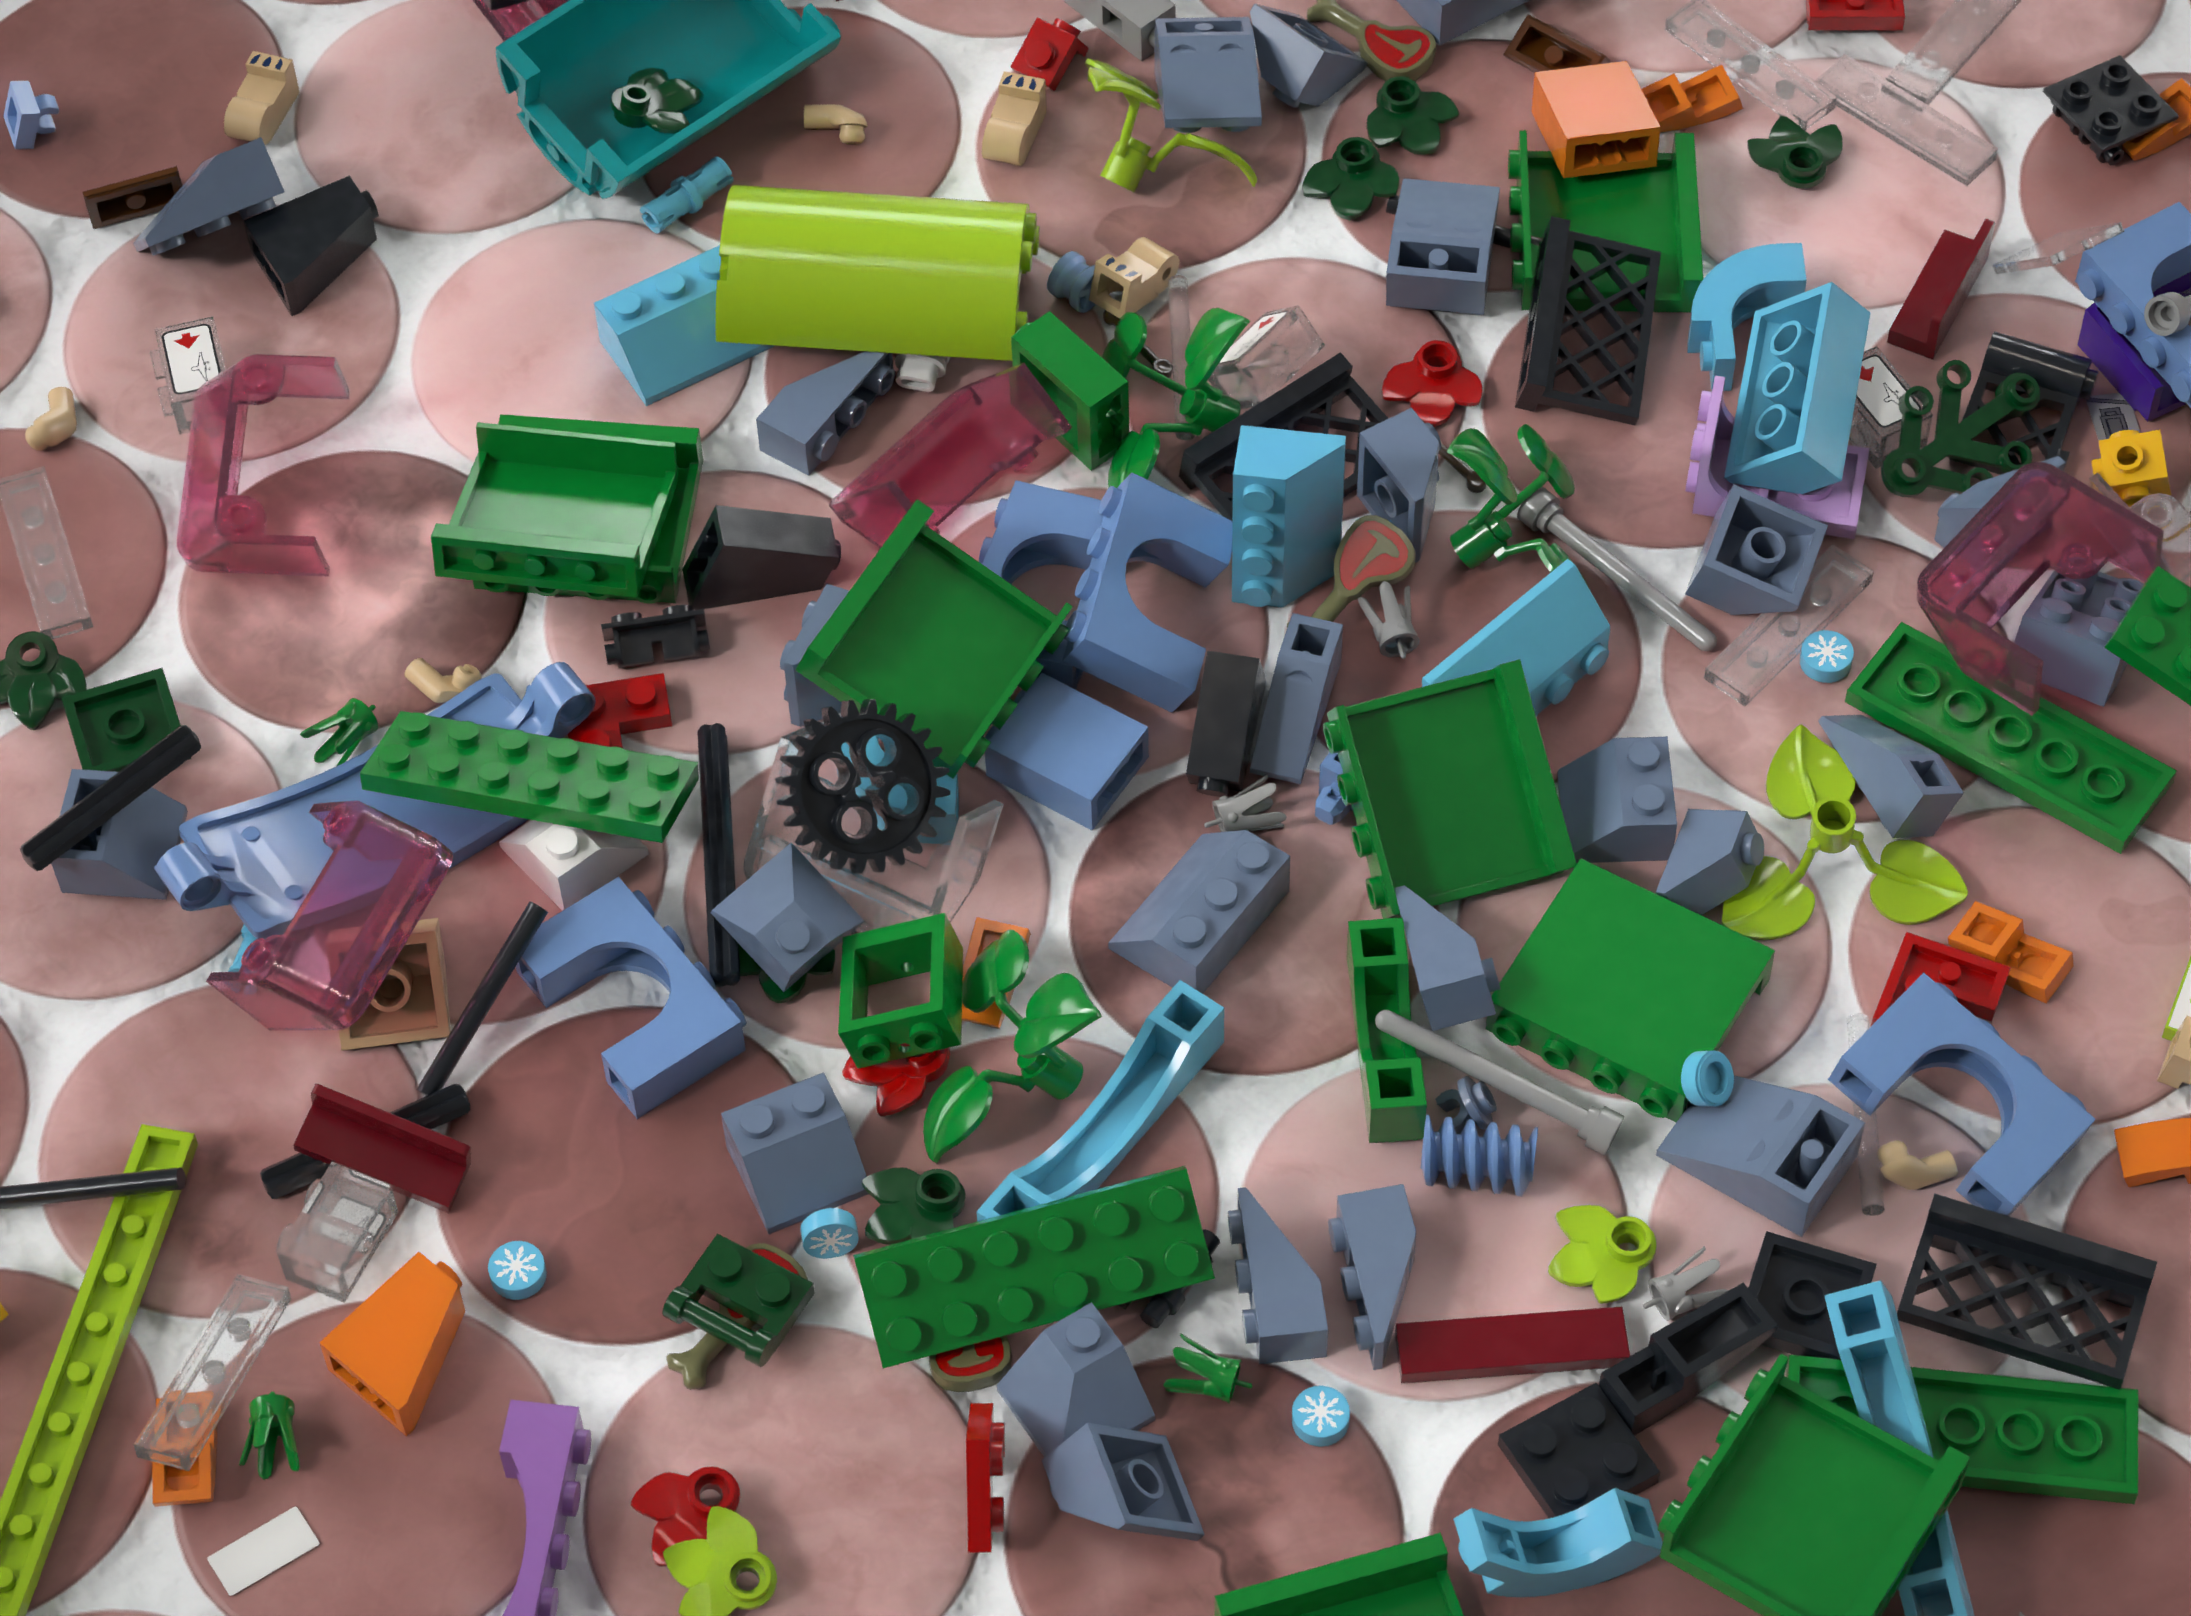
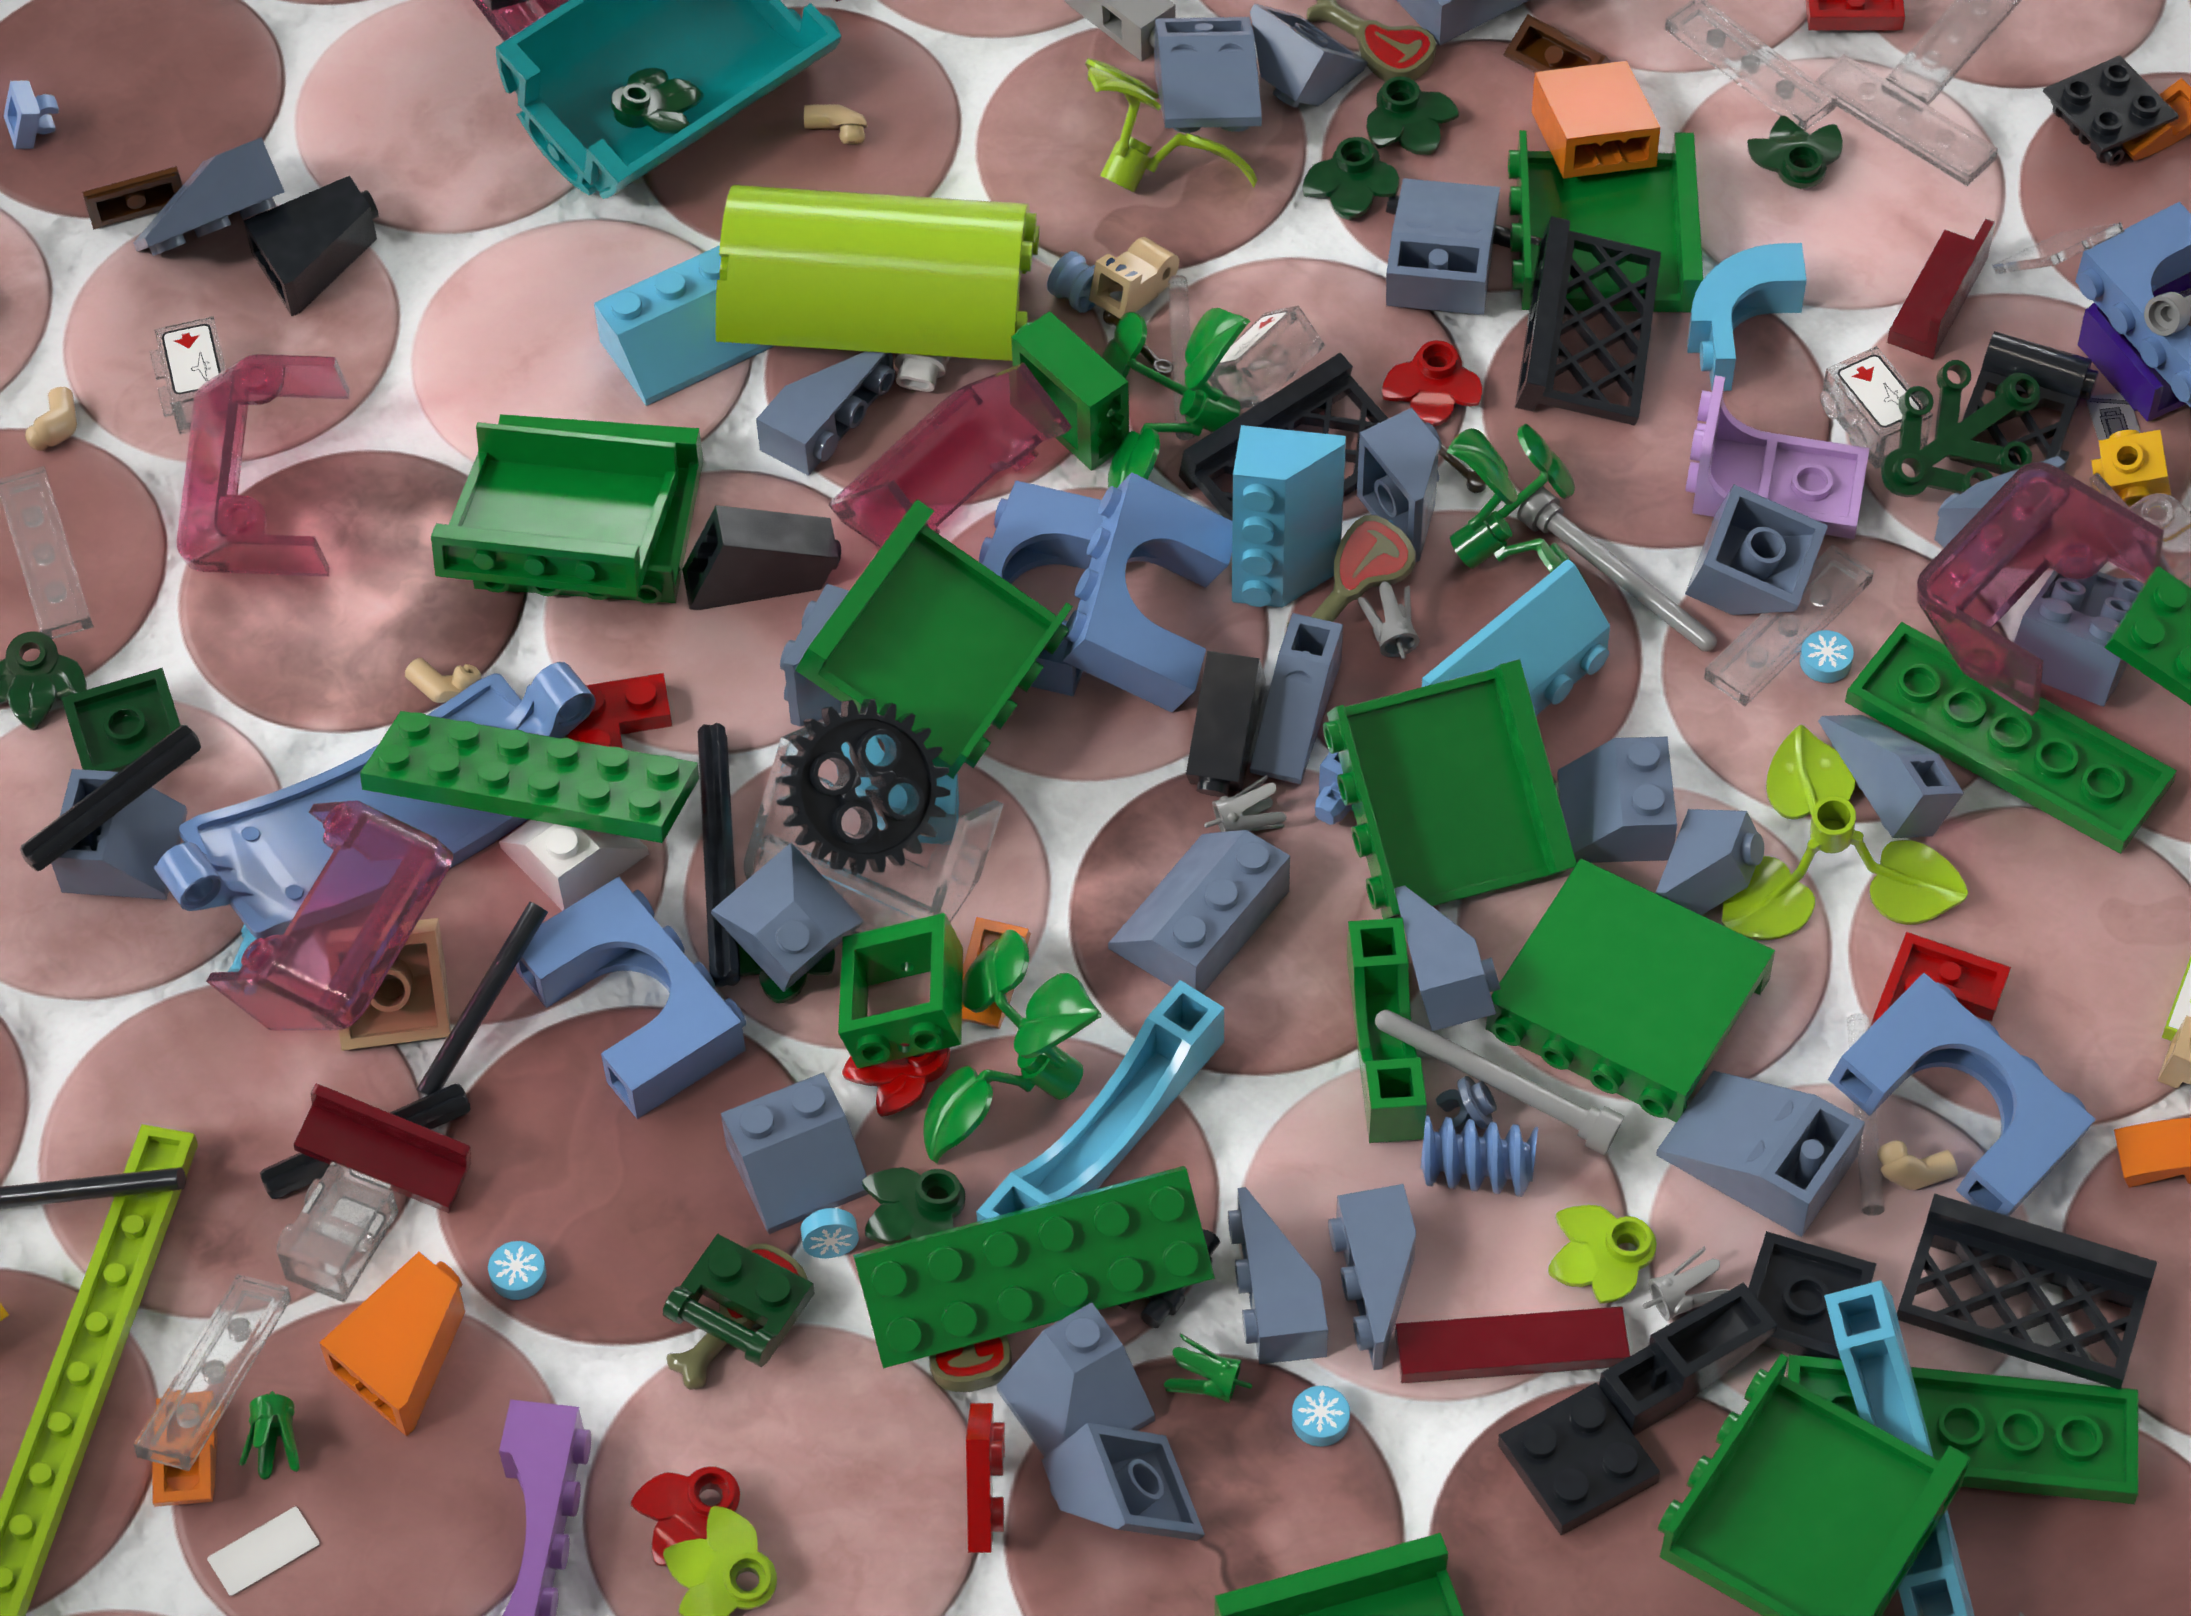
tan leg [224,51,300,145] -> none
green piece [300,698,378,766] -> none
black hinge [601,604,710,669] -> none
medium azure pin [640,156,734,233] -> none
tan leg [982,71,1046,166] -> none
medium blue brick [985,673,1149,831] -> none
red bracket [1010,17,1089,92] -> none
medium azure arch [1454,1488,1663,1597] -> none
orange slope [1641,64,1743,132] -> none
medium azure tile [1681,1050,1734,1107] -> none
medium azure slope [1724,282,1870,494] -> none
orange slope [1948,901,2074,1004] -> none

